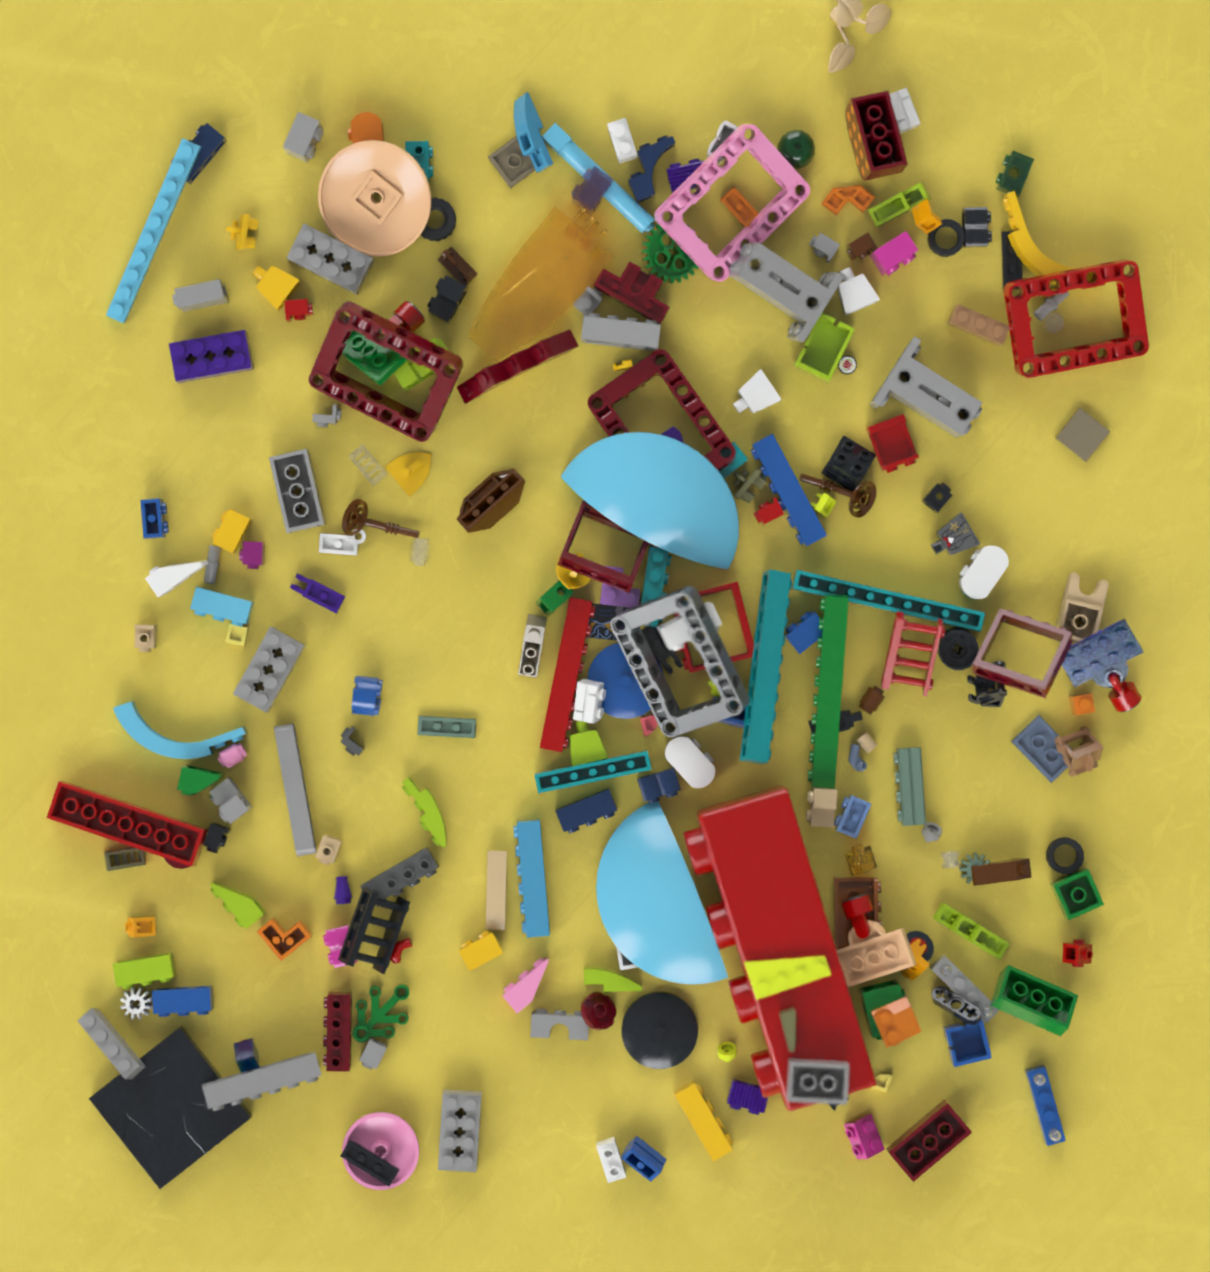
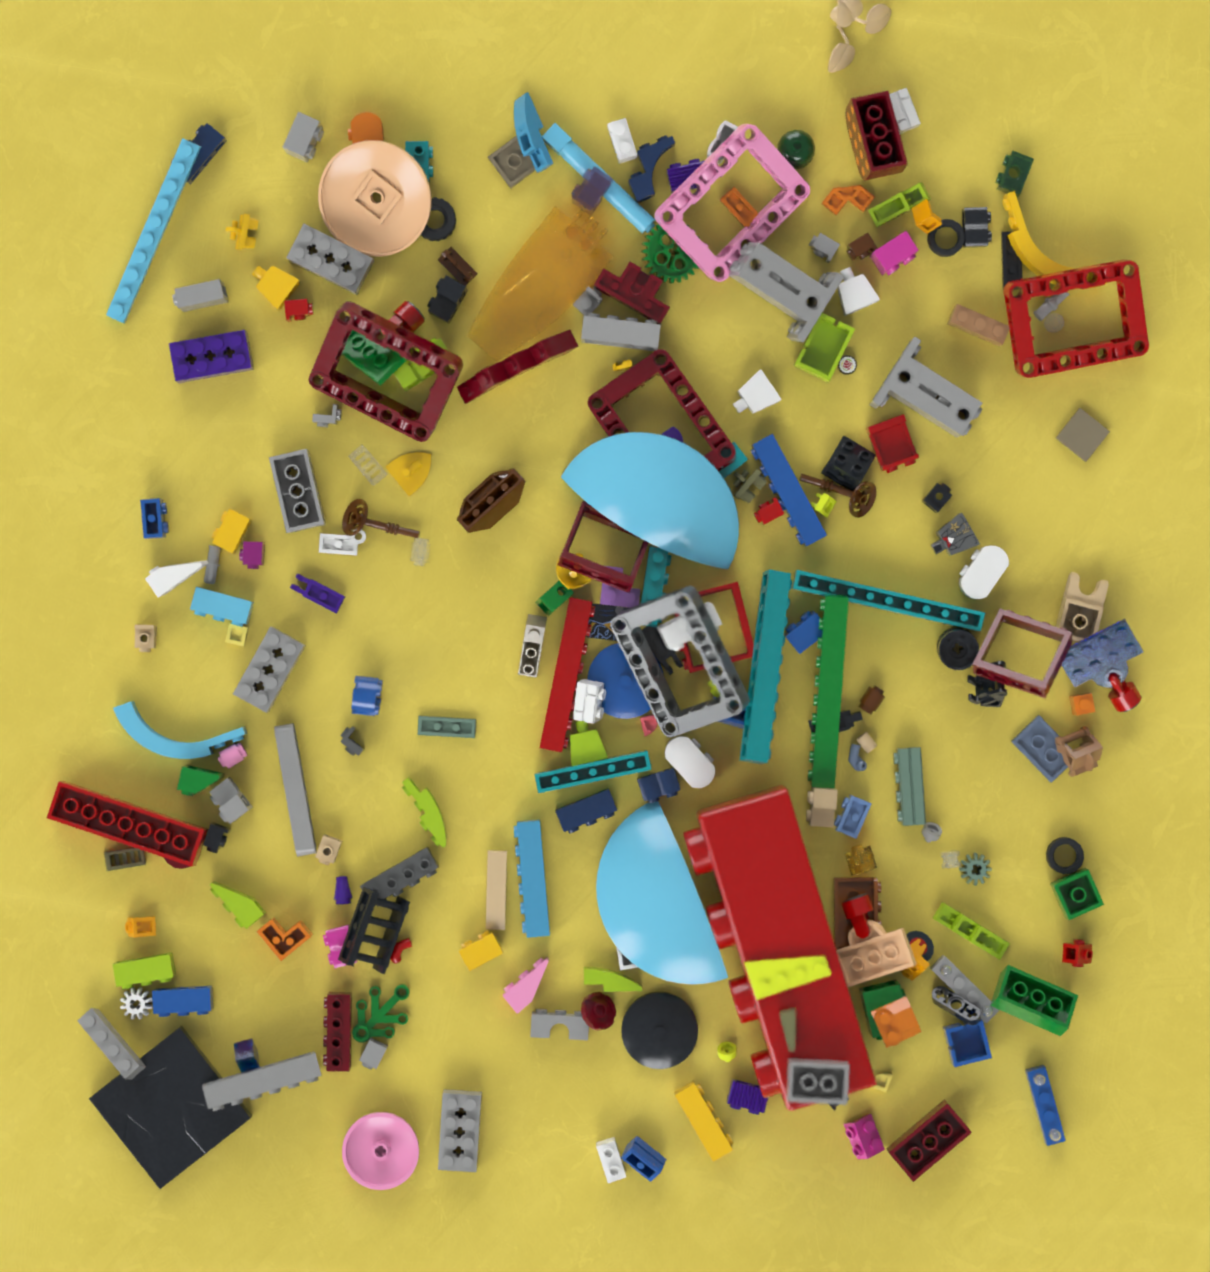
black tile [340,1139,400,1186] -> none
fence [881,611,945,697] -> none
reddish brown slope [971,858,1032,886] -> none

